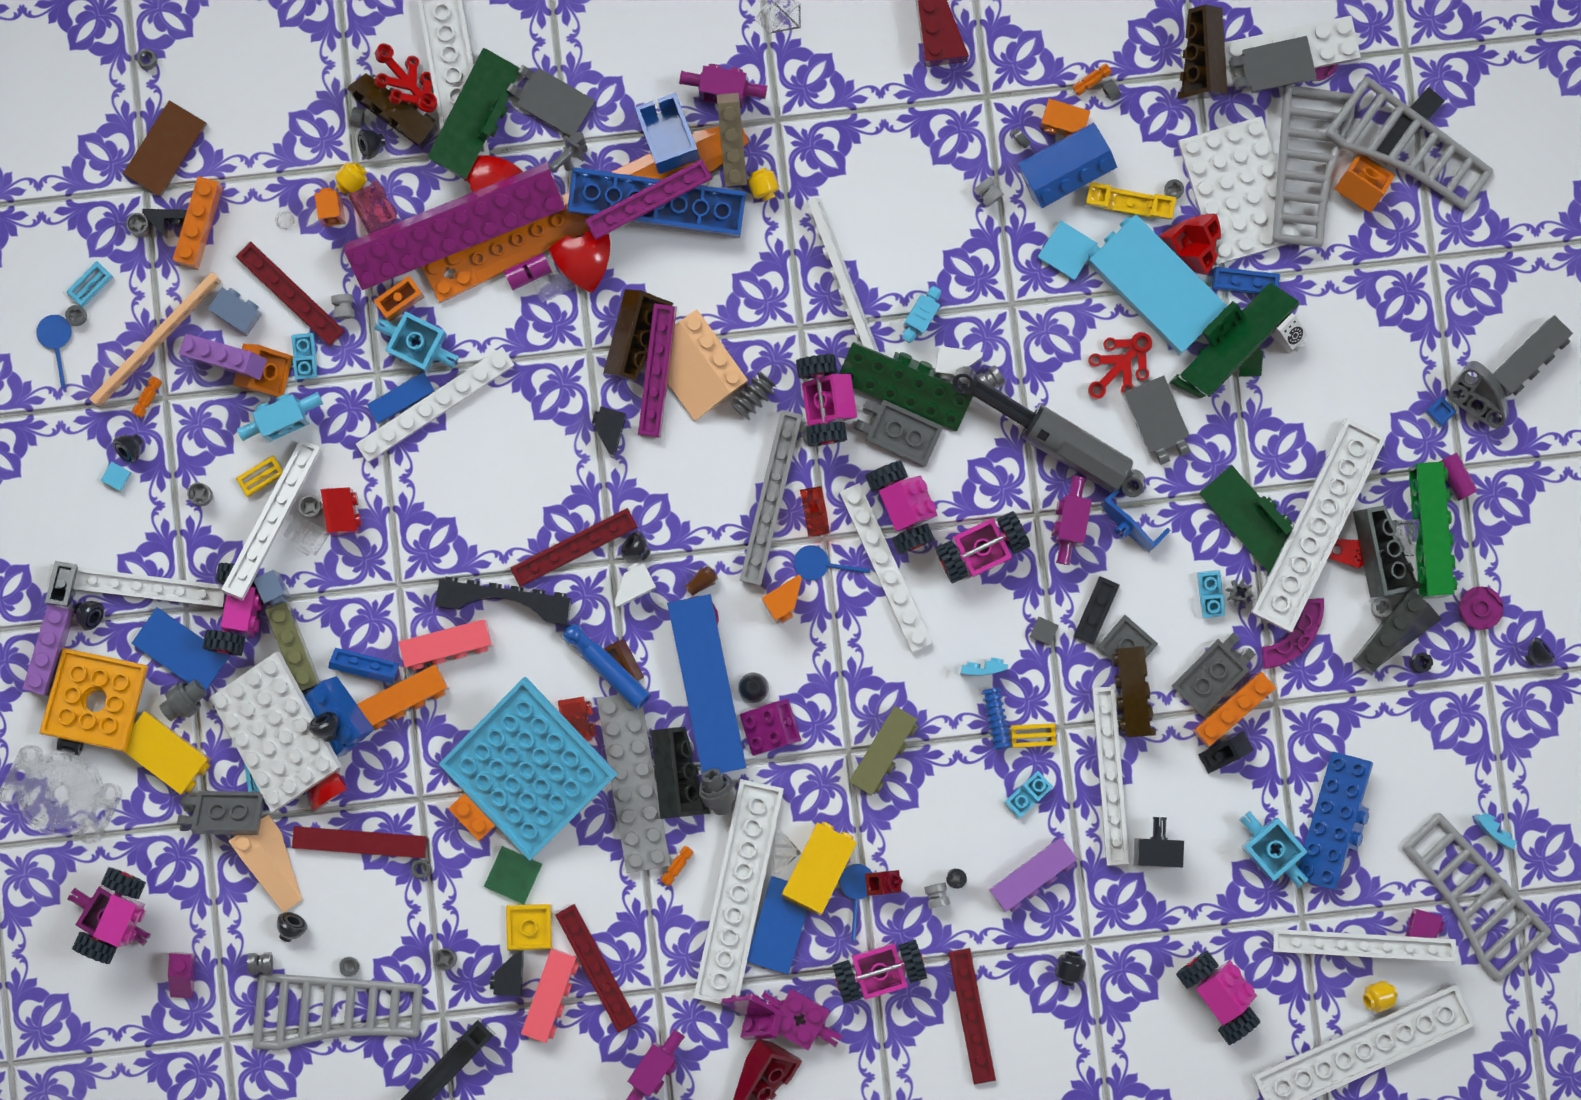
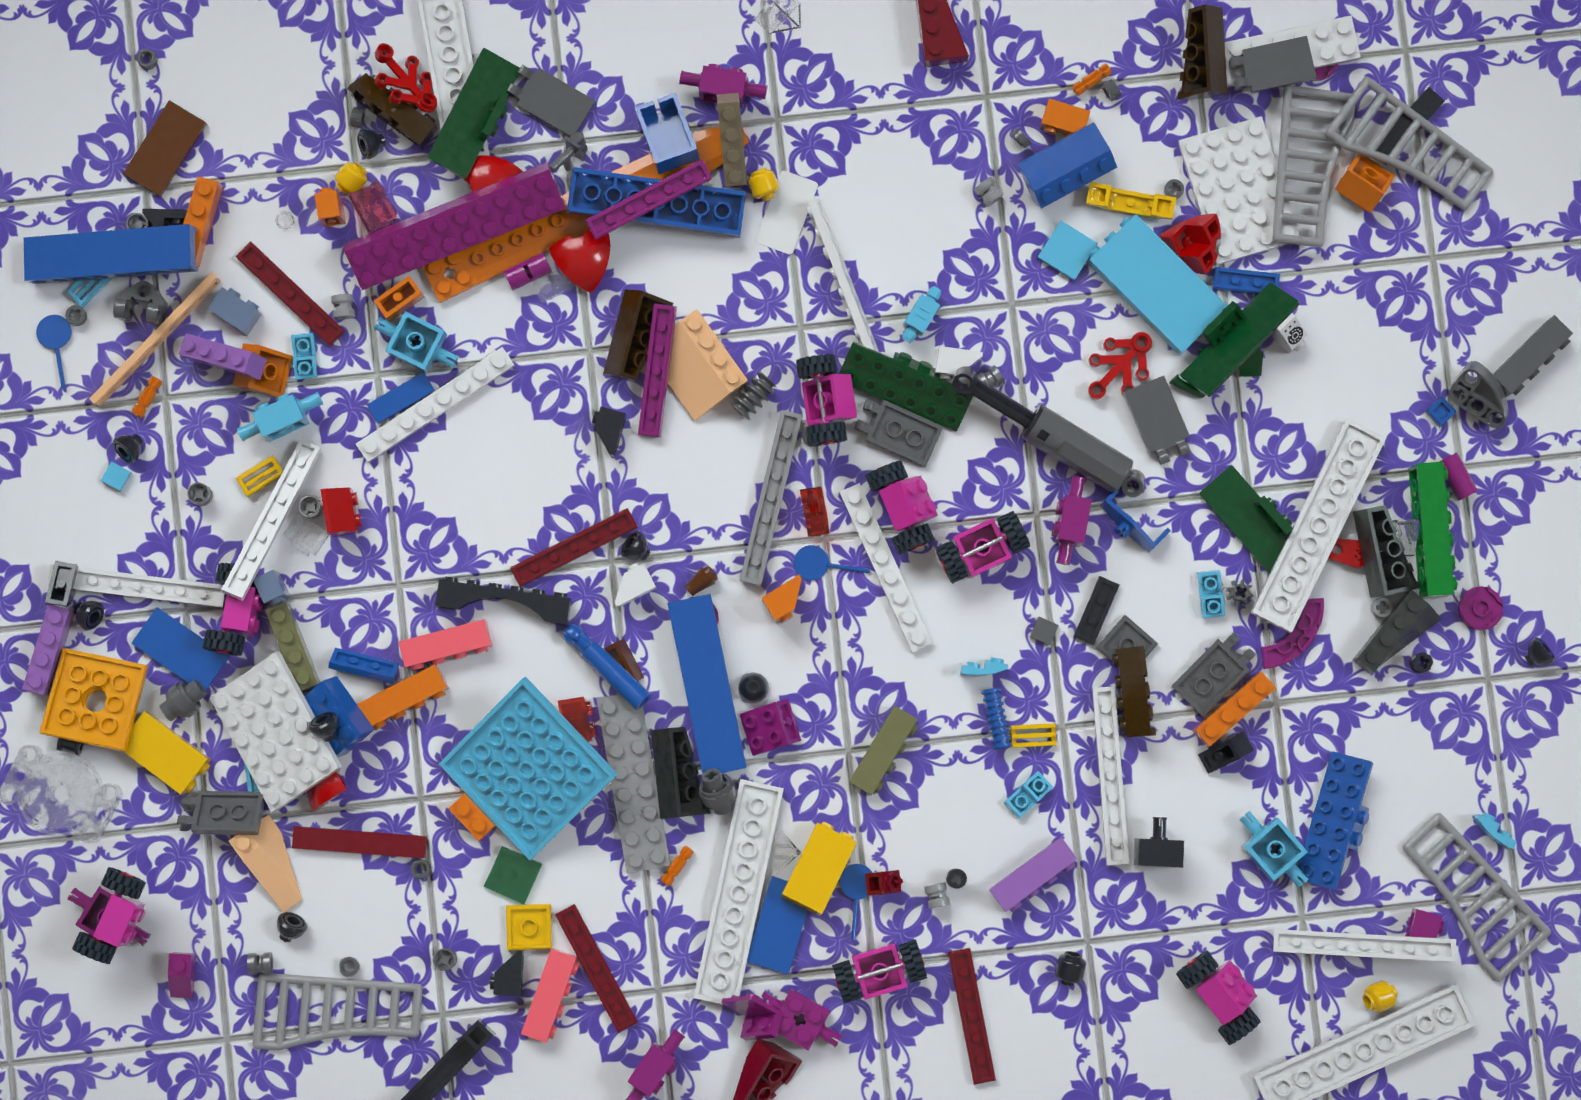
none -> blue tile [23,224,198,284]
none -> dark grey piece [113,281,168,326]
none -> white sticker [755,171,818,254]

